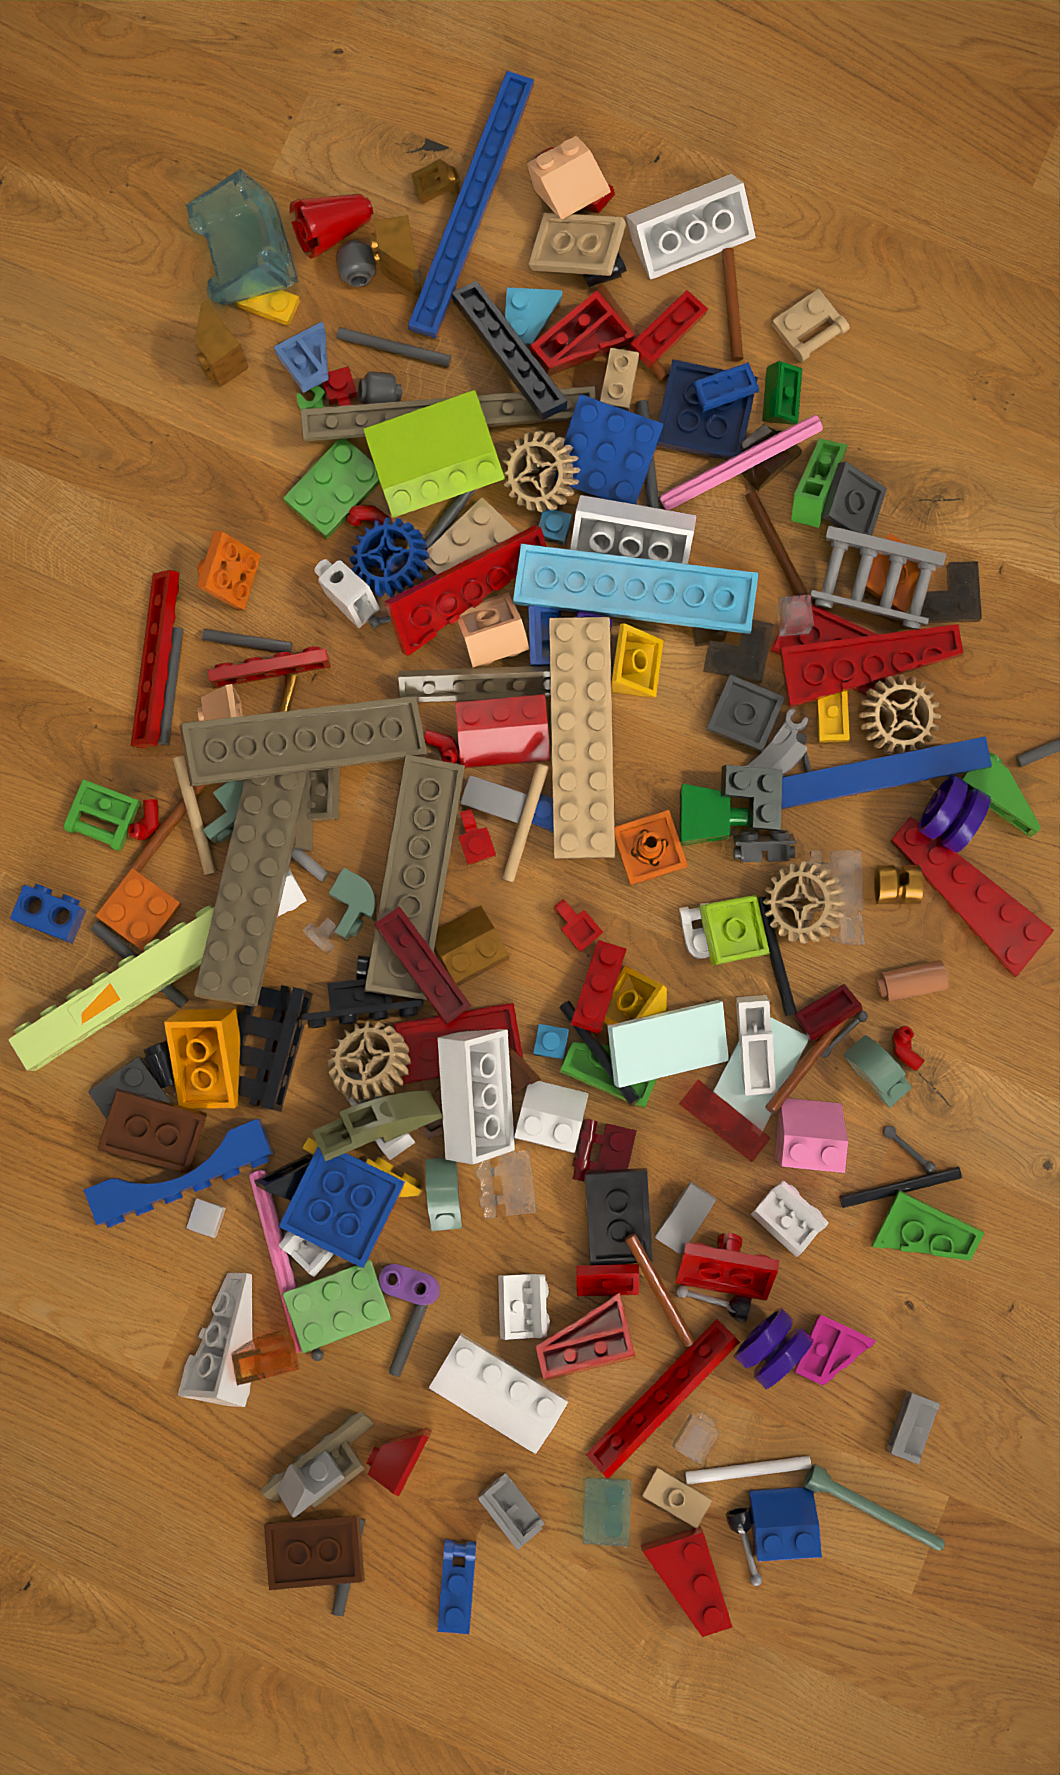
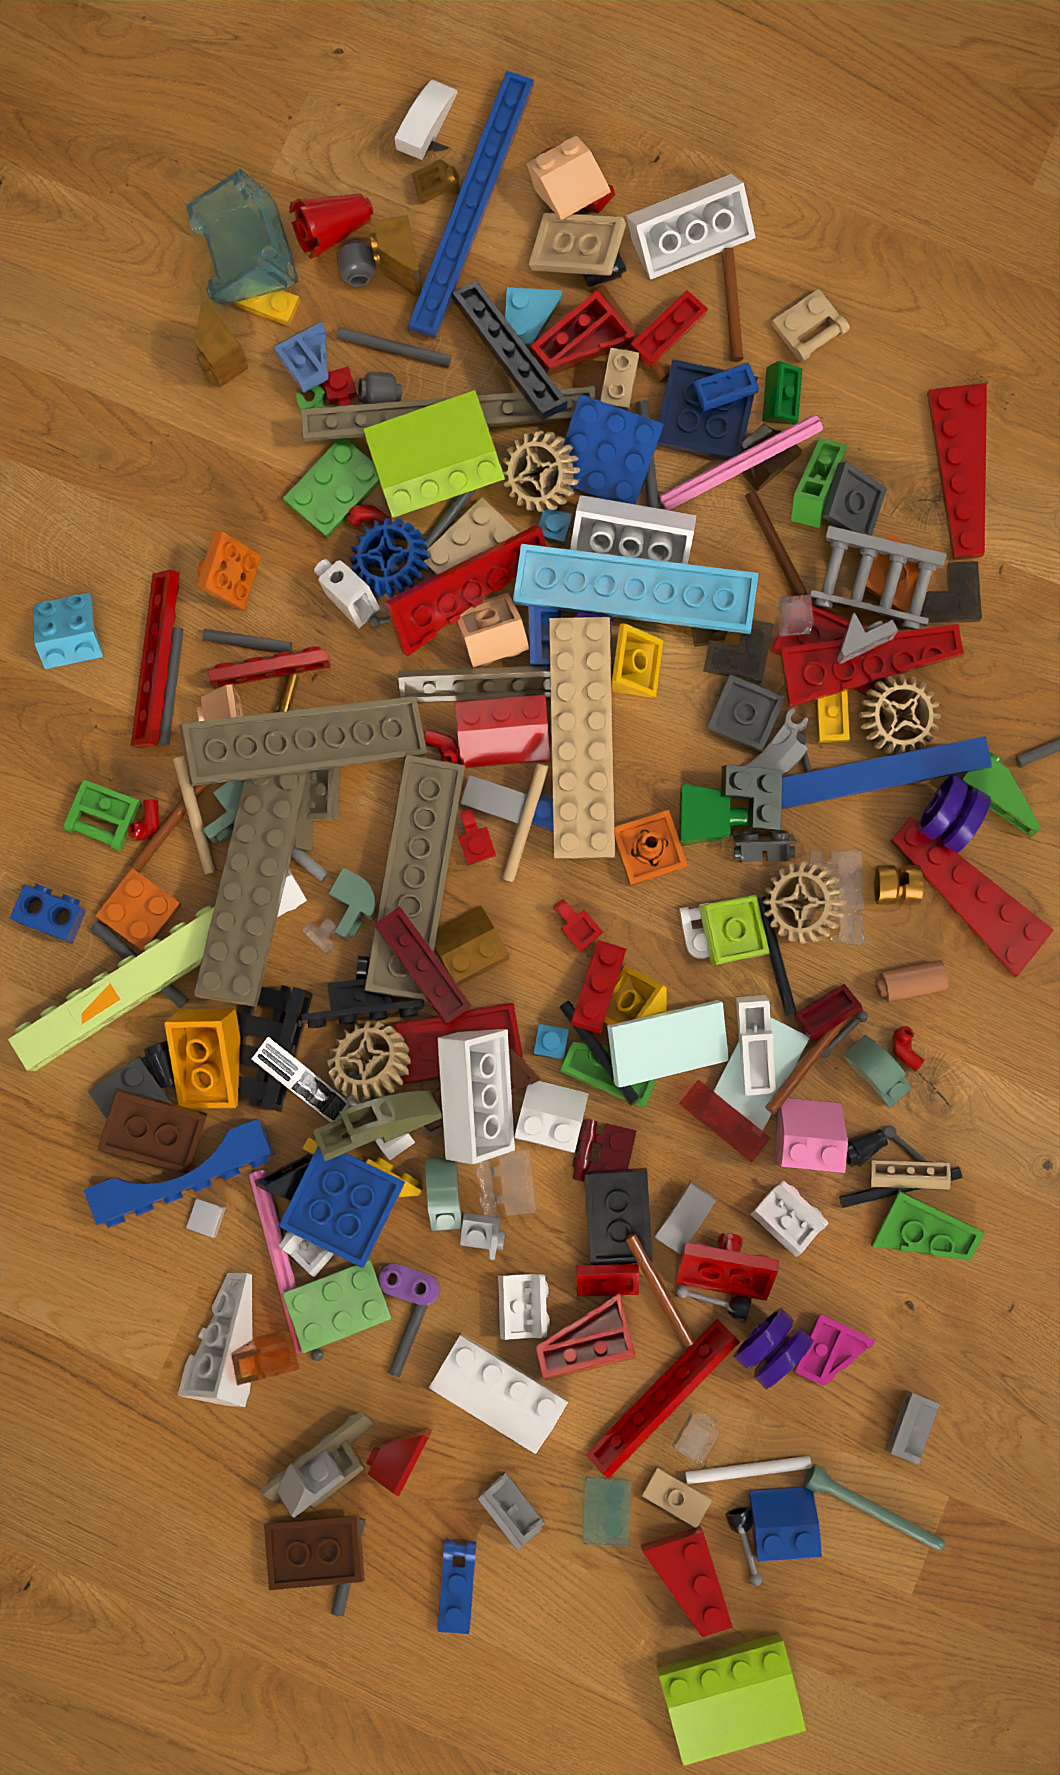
none -> medium azure bracket [33,593,103,669]
none -> sticker [252,1037,351,1122]
none -> white slope [395,79,458,160]
none -> light grey bracket [460,1213,505,1260]
none -> lime slope [657,1633,806,1766]
none -> light grey slope [837,613,898,664]
none -> black cone [846,1129,888,1167]
none -> tan piece [871,1160,951,1189]
none -> red wing [927,383,987,560]

